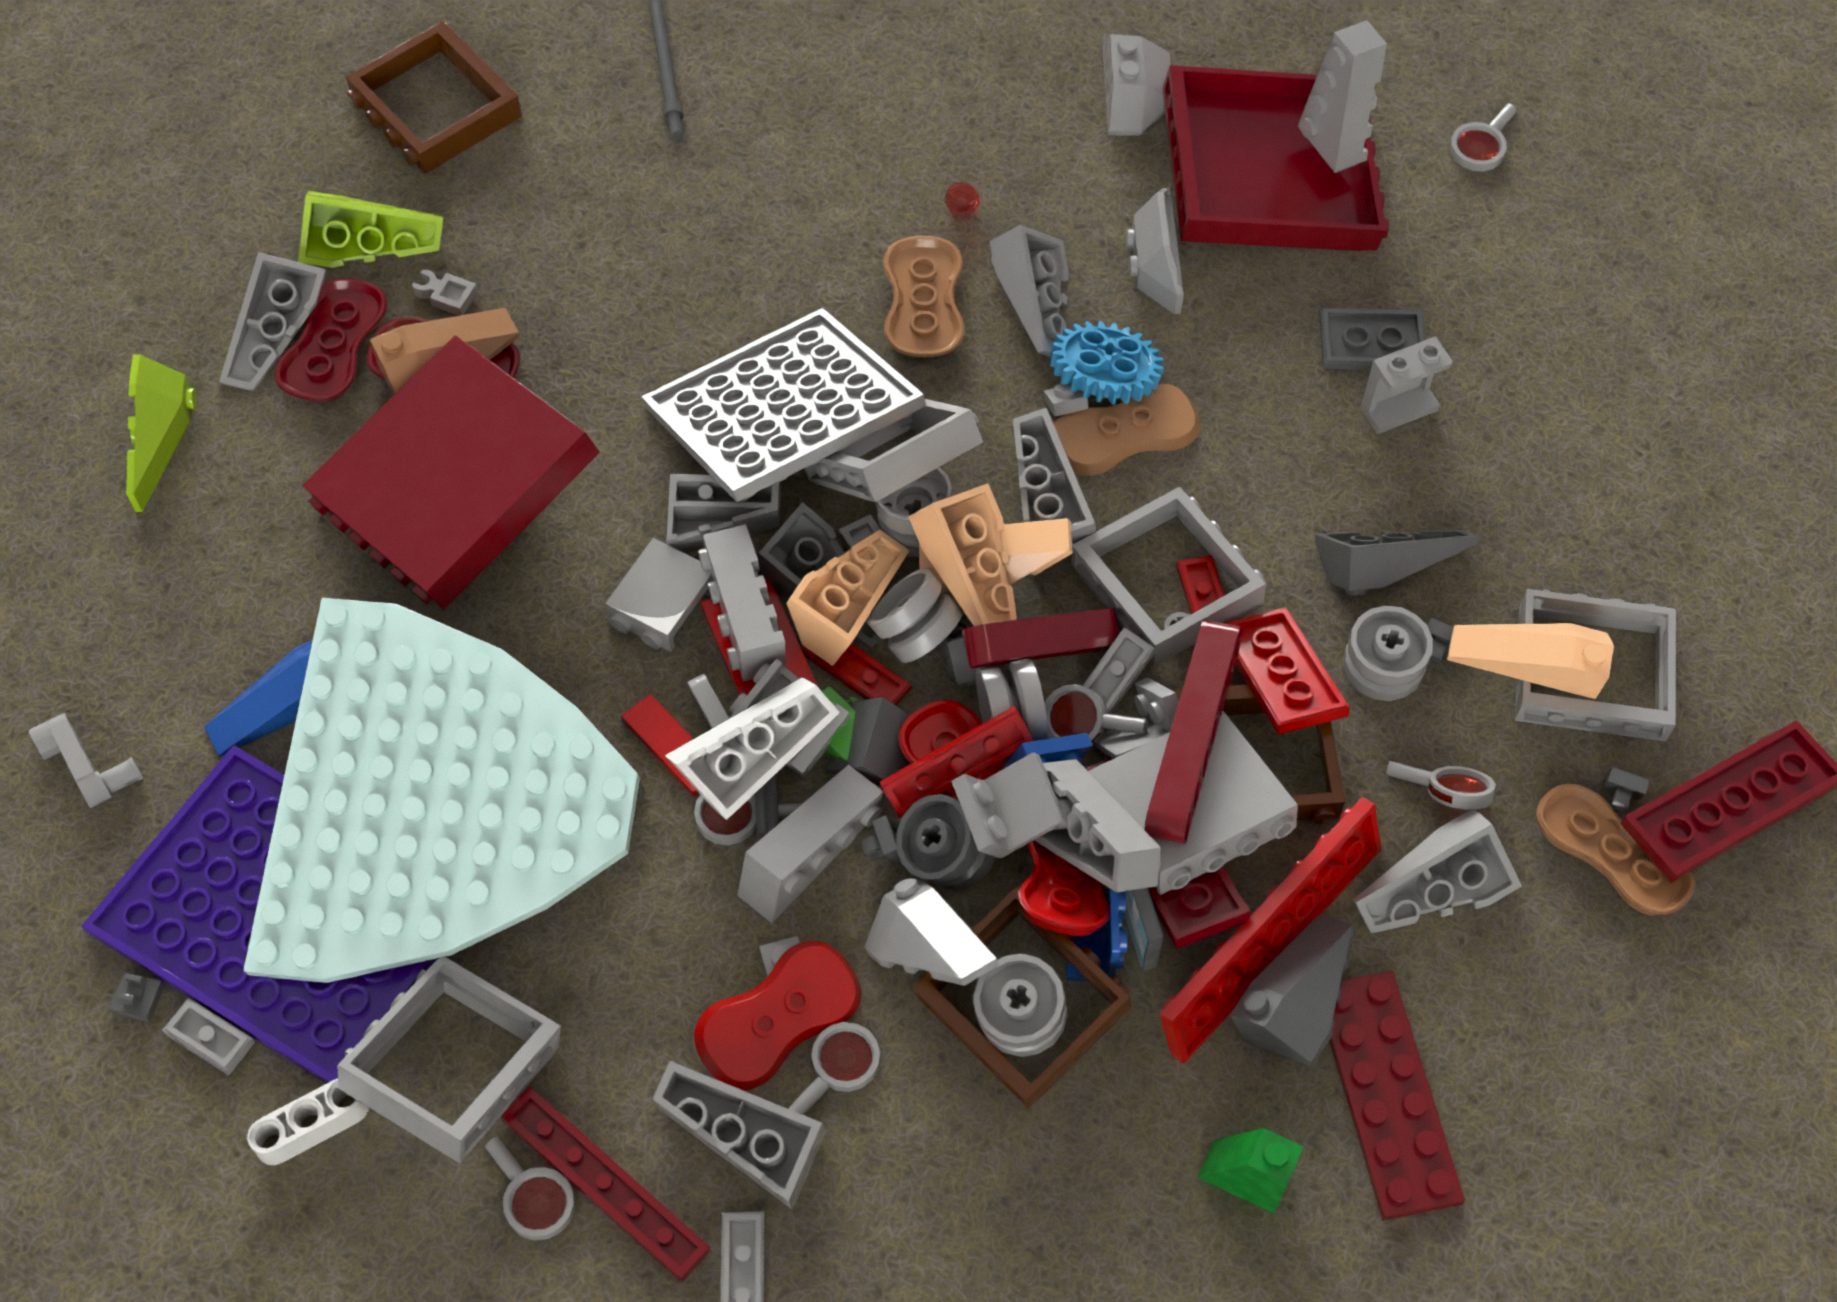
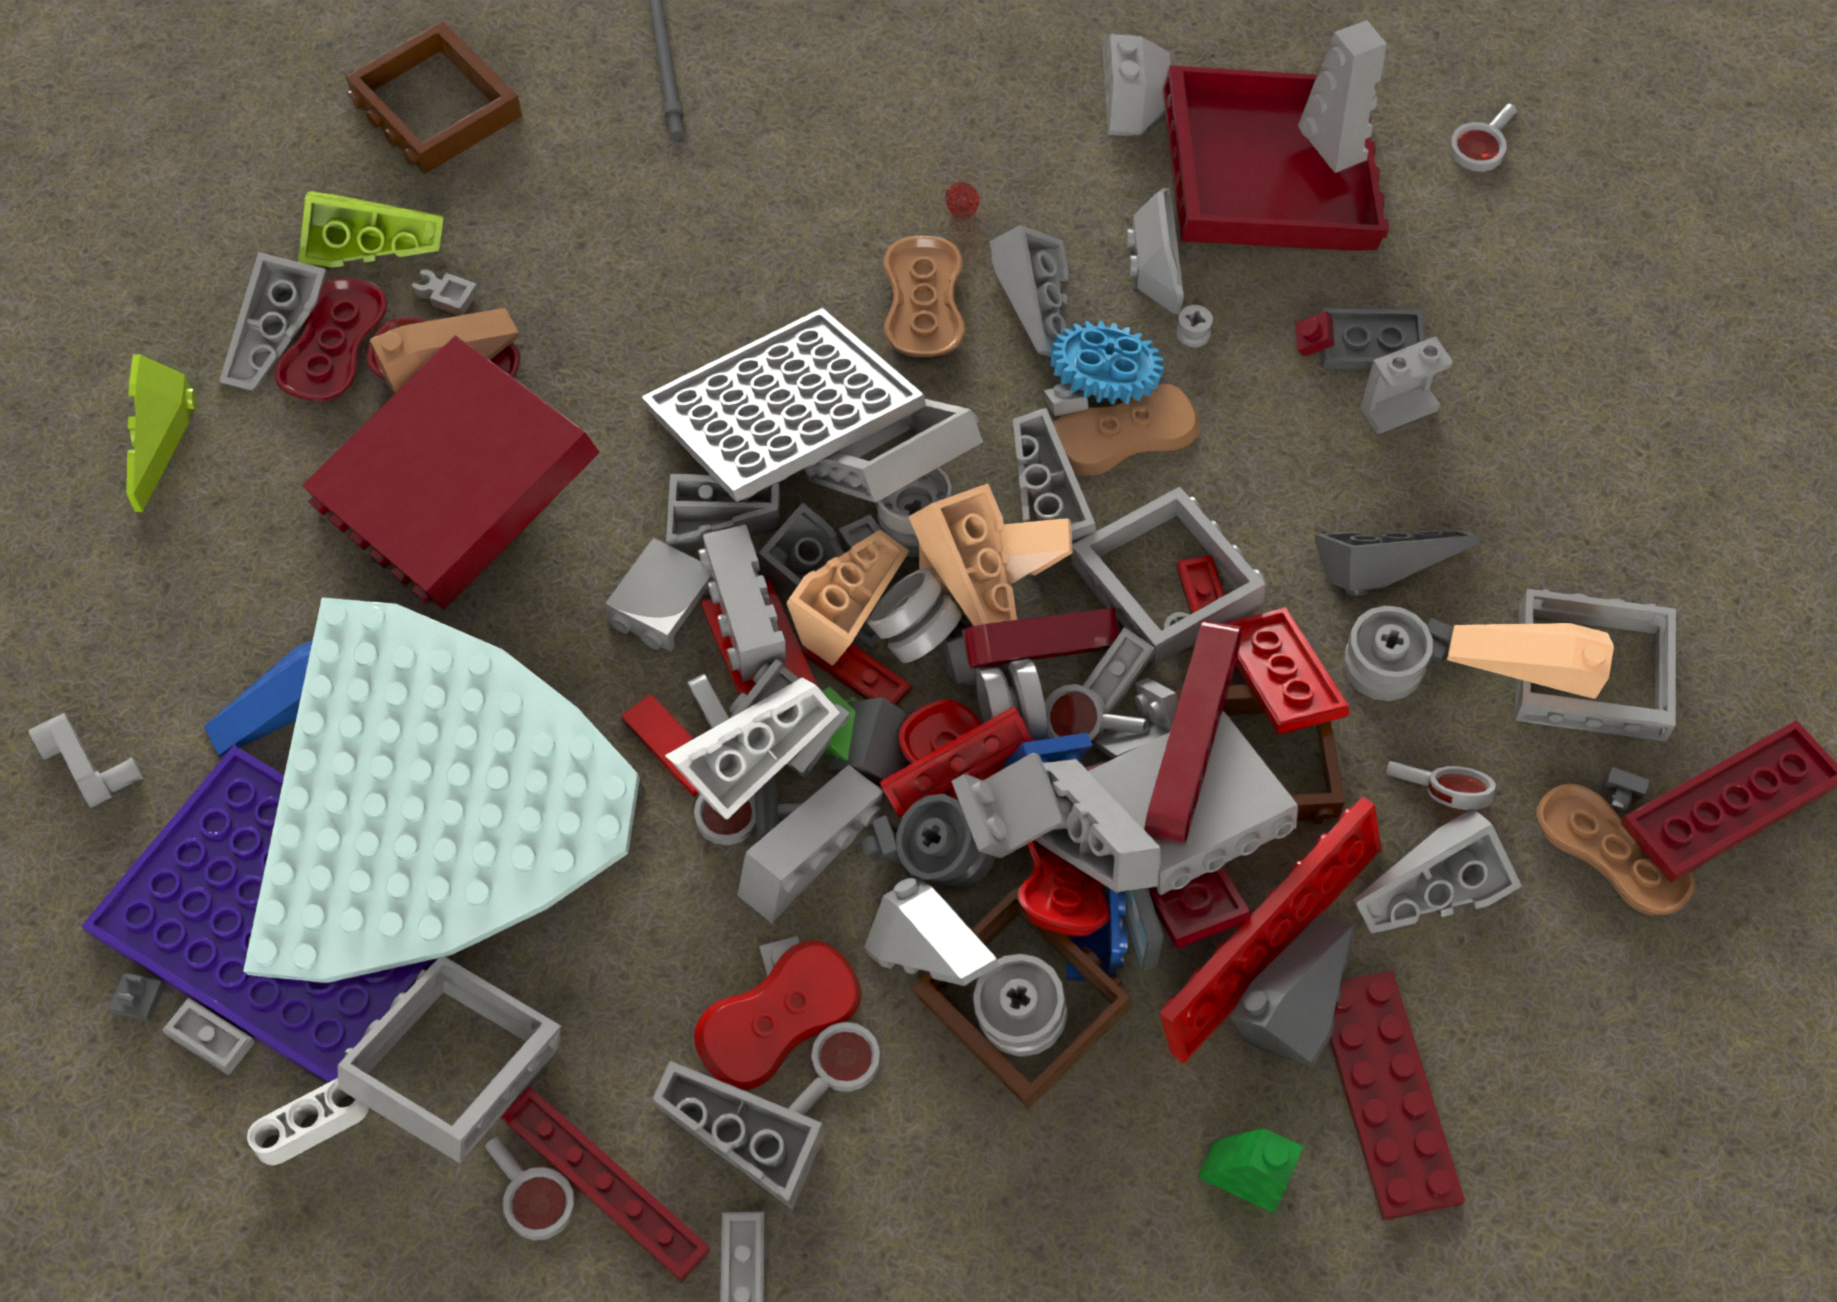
none -> light grey wheel [1176,305,1213,347]
none -> dark red plate [1295,311,1335,355]

